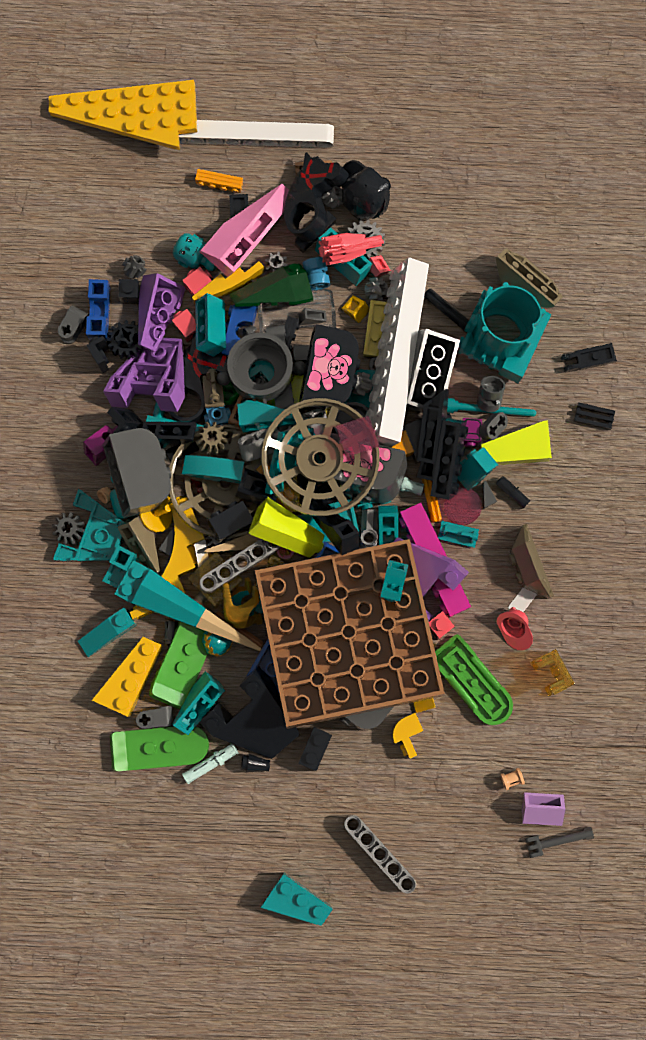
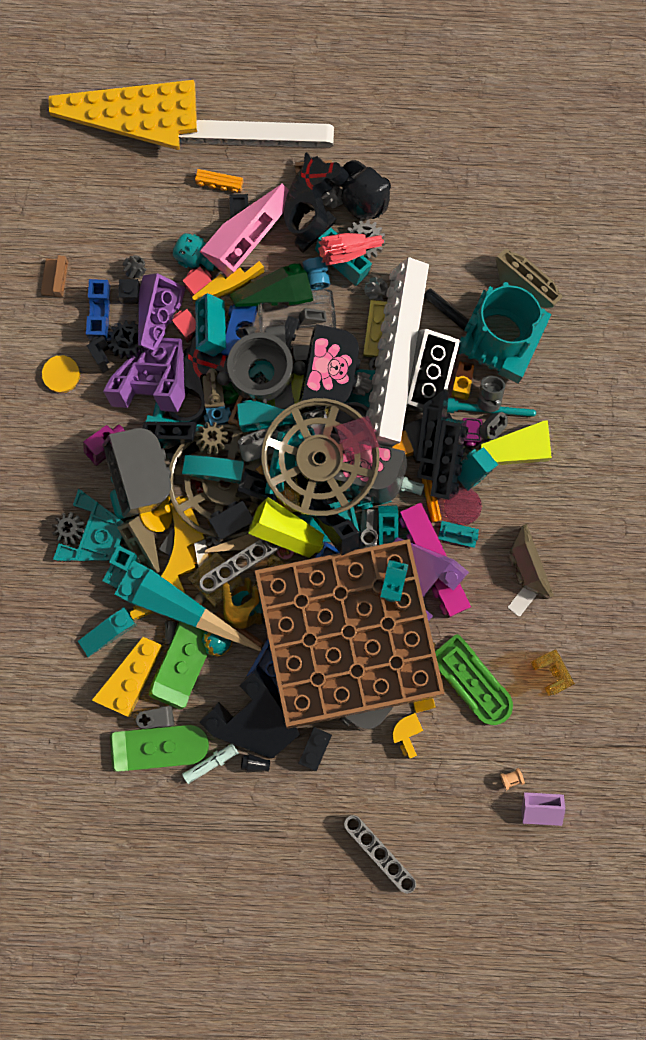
dark grey piece [58,305,89,344] -> none
light nougat hinge [97,487,112,504] -> none
black bracket [107,407,143,434] -> none
teal slope [173,671,225,735] -> none
teal wedge [261,872,333,926] -> none
light grey gear [265,252,288,272] -> none
yellow slope [341,295,369,323] -> none
coral plate [368,255,391,277] -> none
coral brick [429,611,455,640] -> none
dark grey piece [482,480,497,510] -> none
black axle [496,476,531,509] -> none
coral piece [497,607,533,650] -> none
dark grey hinge [525,827,594,858] -> none
black hinge [561,343,617,373] -> none
black tile [574,402,615,430] -> none
none -> medium nougat panel [41,255,68,298]
none -> yellow tile [42,355,80,393]
none -> yellow leg [451,361,474,400]

